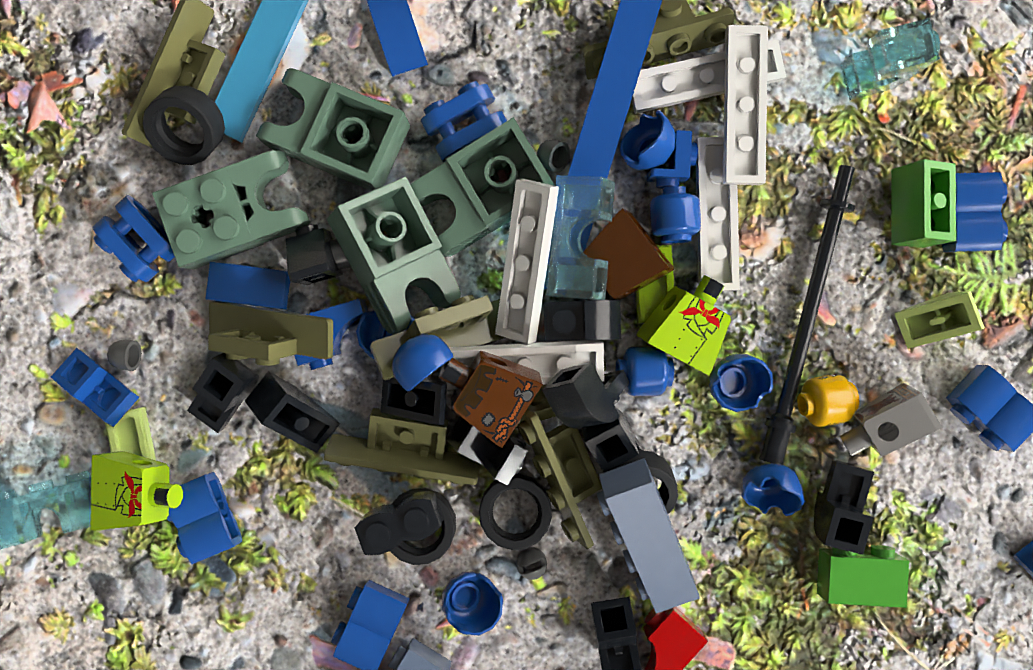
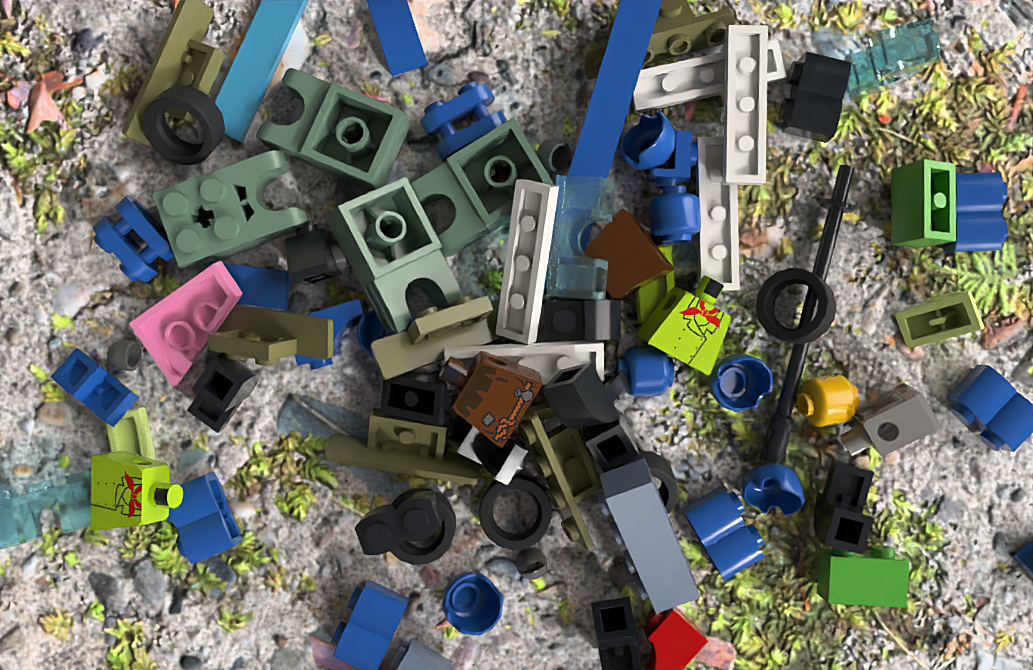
black slope [245,371,340,453] -> none
blue hair [392,334,454,391] -> none
none -> bright pink wing [129,261,243,387]
none -> blue brick [681,486,764,581]
none -> black tyre [755,268,837,344]
none -> black brick [778,51,851,143]

